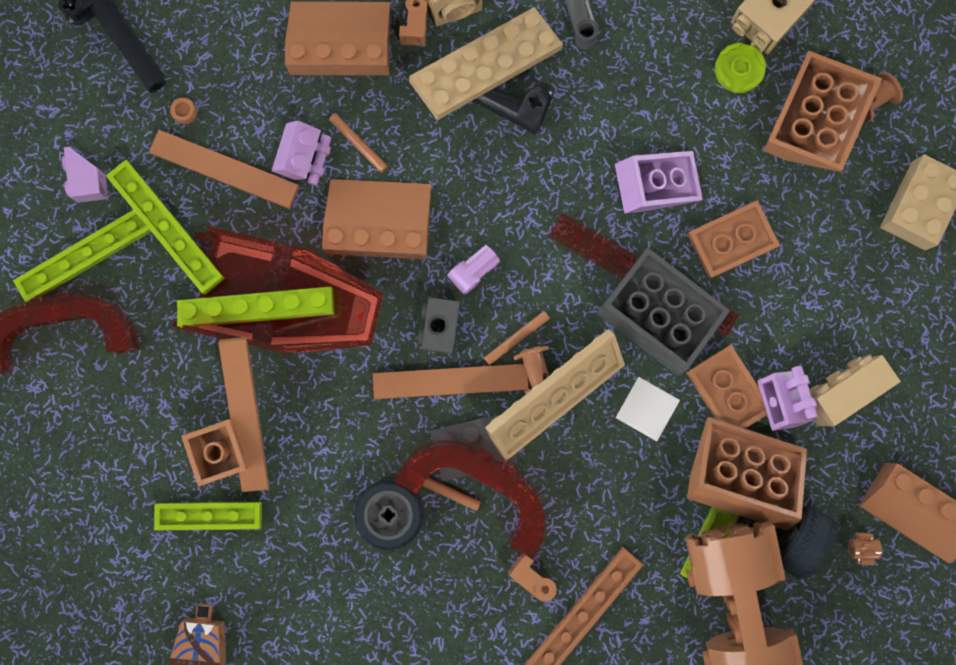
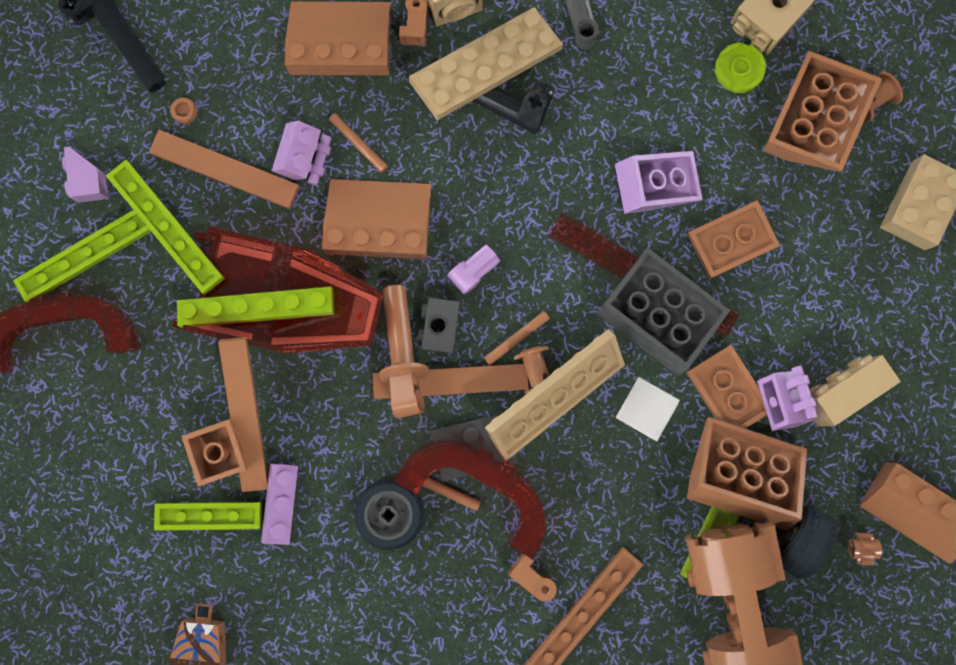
none -> lavender plate [261,463,298,545]
none -> nougat piece [379,285,429,419]

